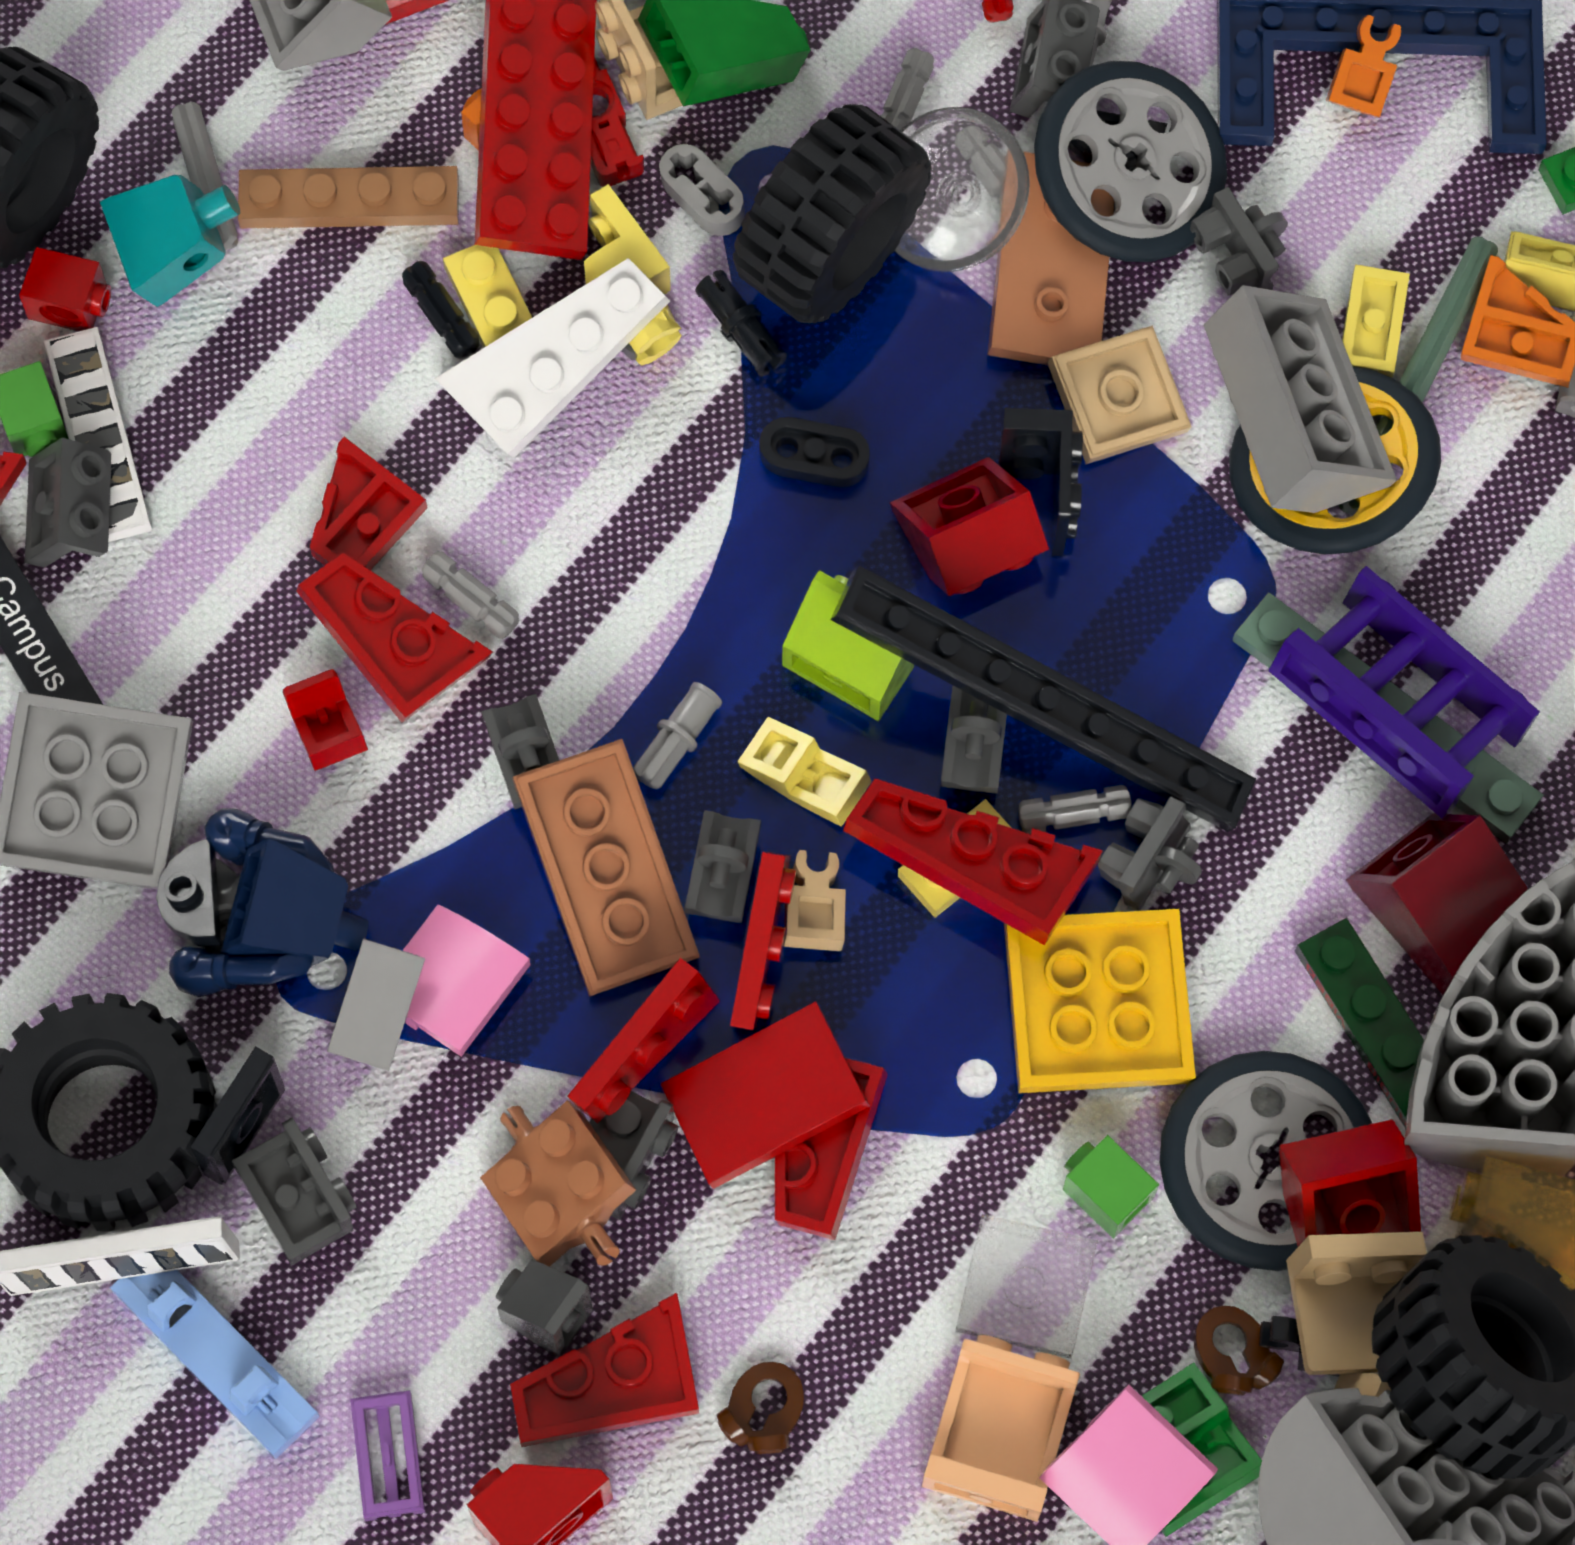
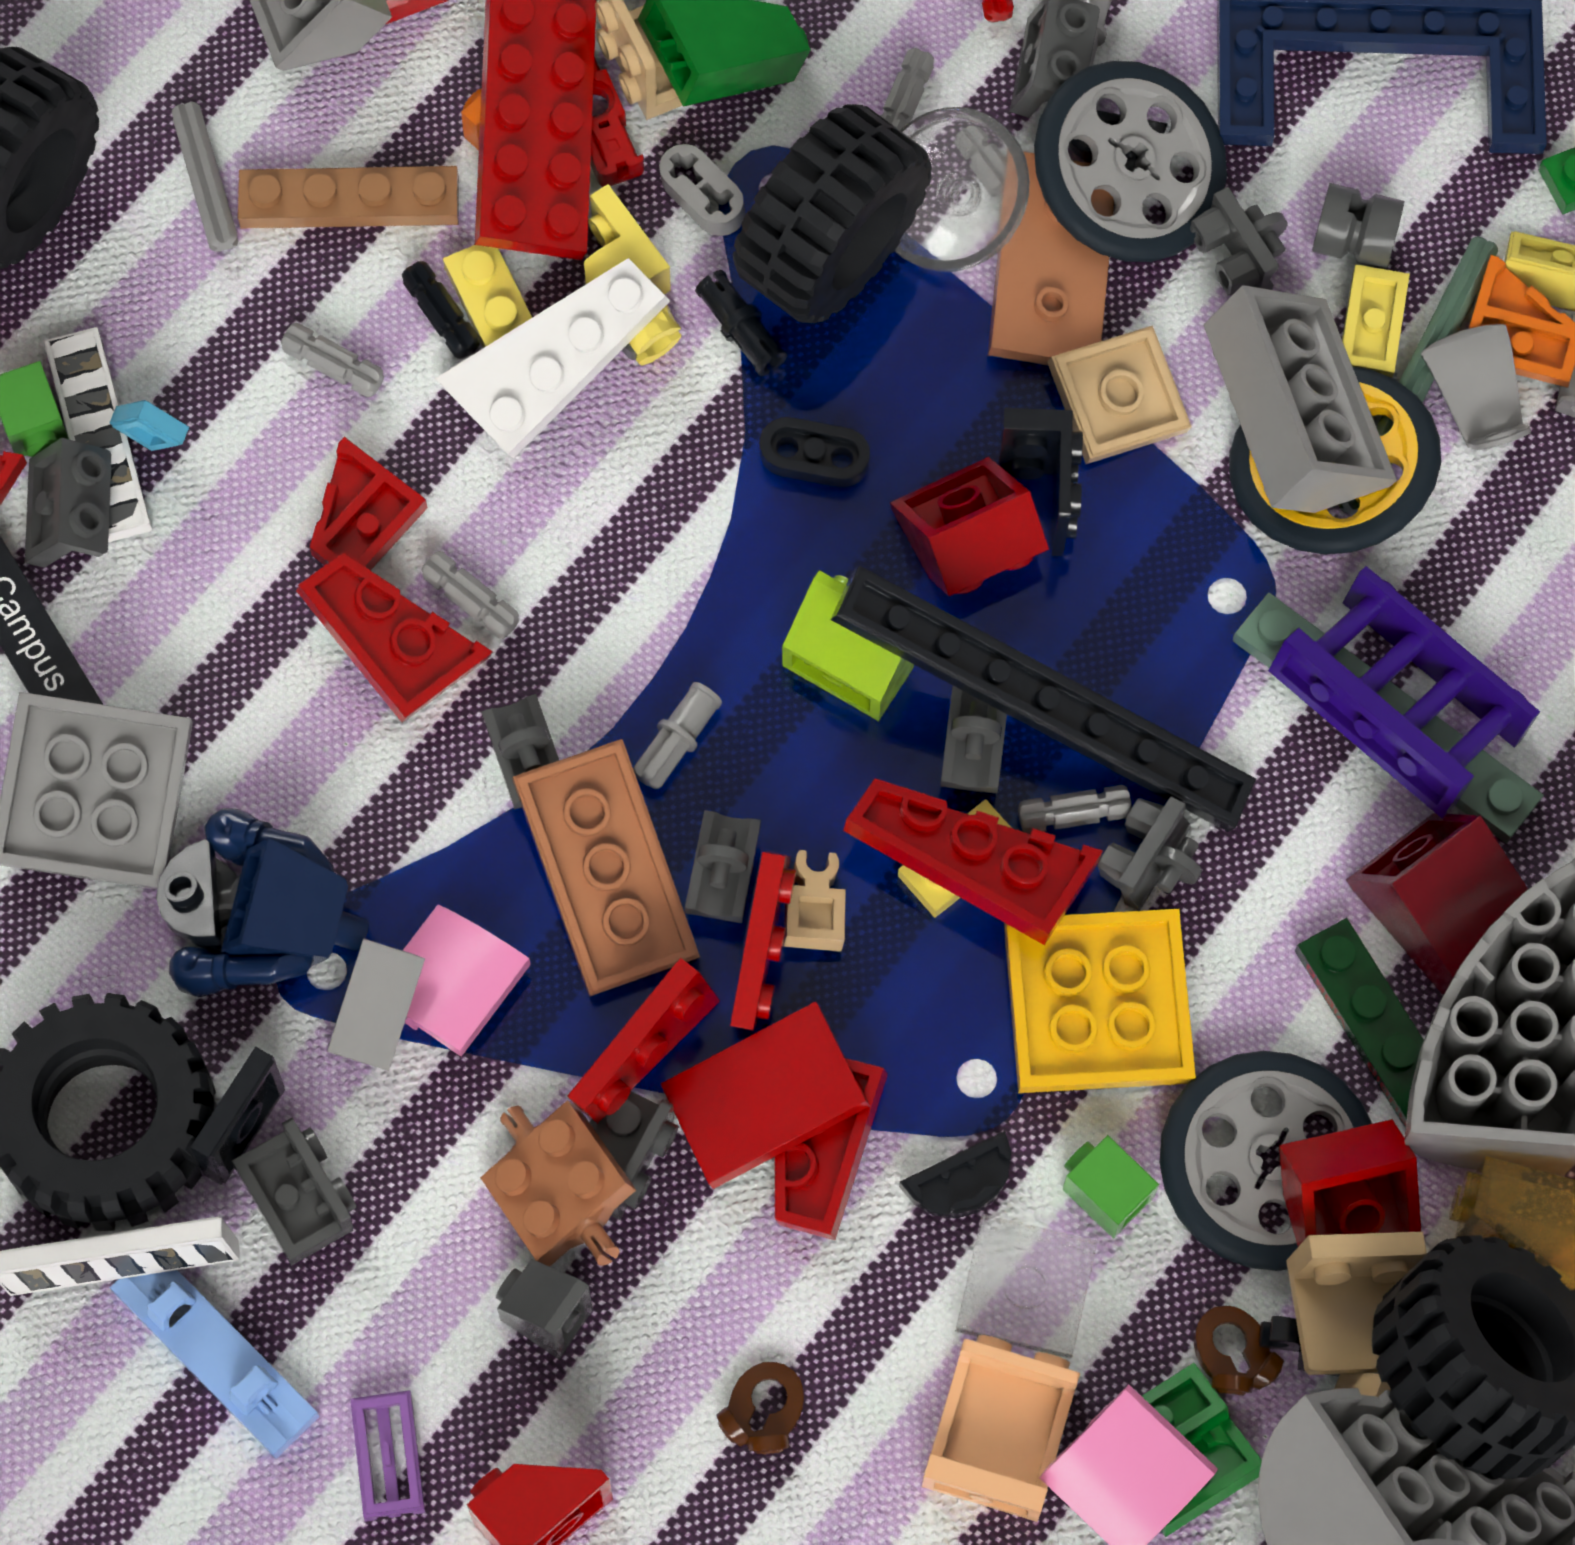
red brick [19,247,111,331] -> none
teal torso [100,175,240,307] -> none
red bracket [282,669,368,771] -> none
red wing [510,1293,699,1447] -> none
light yellow slope [738,717,872,827] -> none
orange plate [1326,15,1401,118] -> none
none -> medium azure tile [110,400,189,451]
none -> light grey axle [281,323,384,397]
none -> black plate [899,1131,1011,1219]
none -> dark grey wheel [1312,183,1405,270]
none -> light grey piece [1421,324,1531,450]

